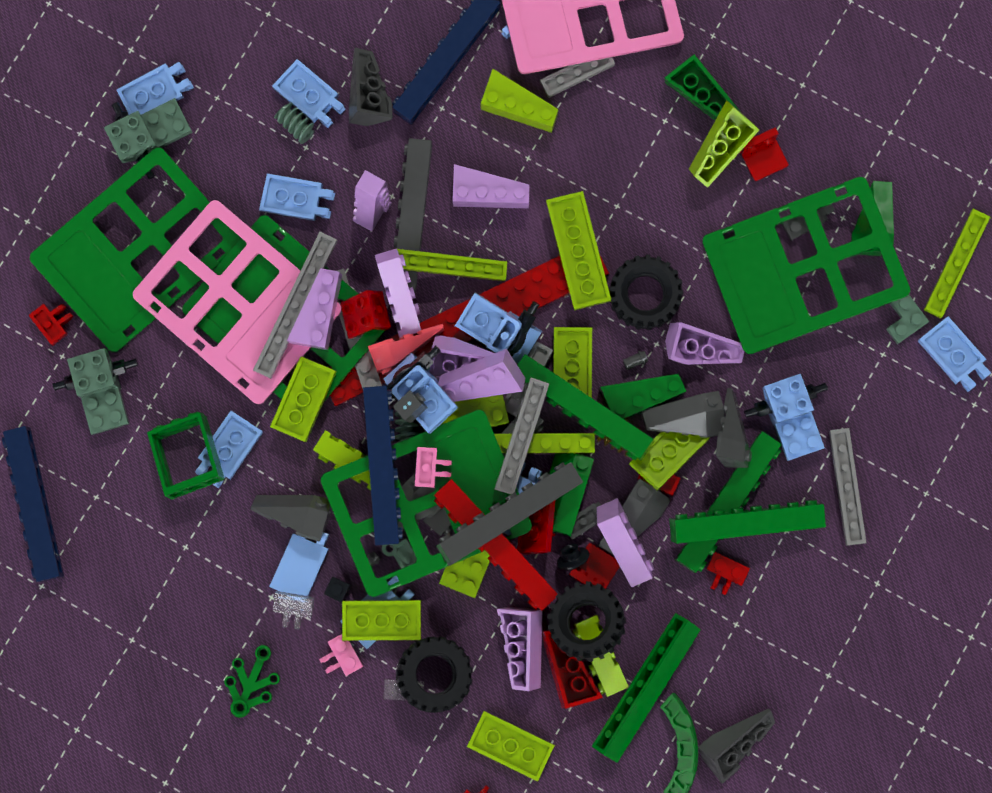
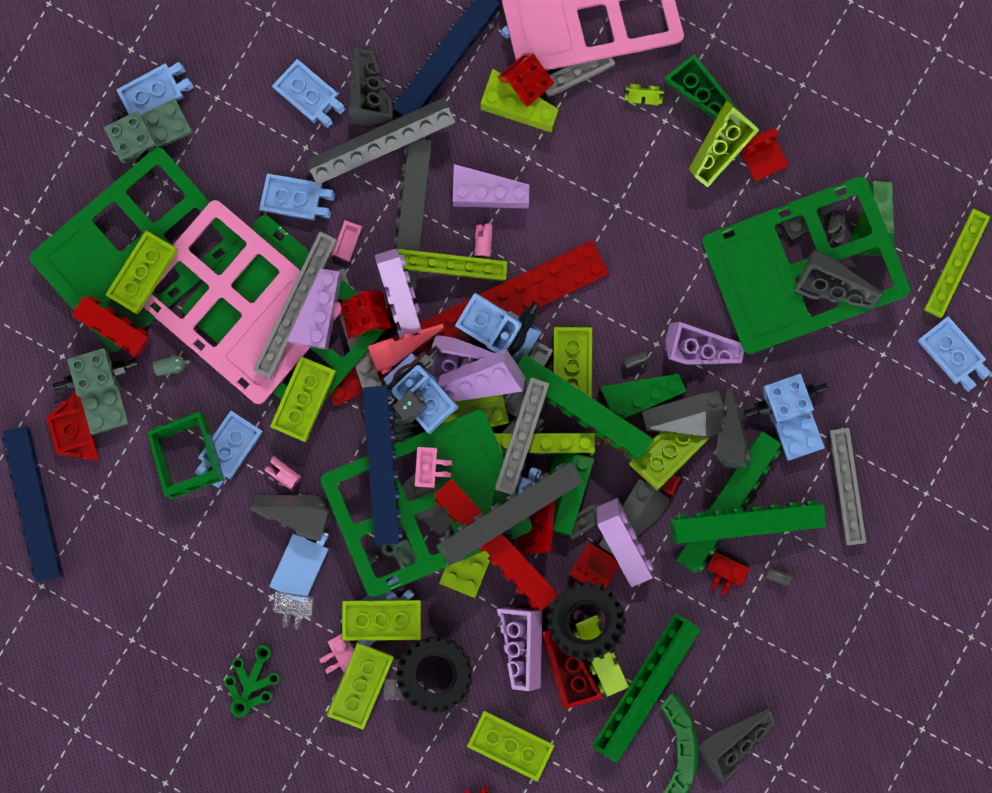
red hinge [29,304,73,346] -> none
sand green piece [274,102,315,144] -> none
lime wedge [313,430,371,490] -> none
black brick [324,576,352,603] -> none
lavender wedge [353,170,392,231] -> none
lime plate [546,191,611,310] -> none
black piece [557,544,590,570] -> none
black tyre [609,255,683,330] -> none
sand green plate [886,295,929,344] -> none
none -> red wing [46,390,100,461]
none -> red wedge [72,296,151,358]
none -> lime plate [105,231,179,315]
none -> sand green piece [153,355,190,376]
none -> bright pink hinge [265,456,301,490]
none -> dark grey brick [307,97,456,185]
none -> lime plate [326,642,394,730]
none -> bright pink tile [332,220,363,262]
none -> bright pink hinge [474,223,493,259]
none -> red bracket [497,53,554,107]
none -> lime hinge [624,84,664,105]
none -> dark grey pin [766,567,792,587]
none -> dark grey wedge [794,250,882,308]
none -> dark grey hinge [828,214,846,243]

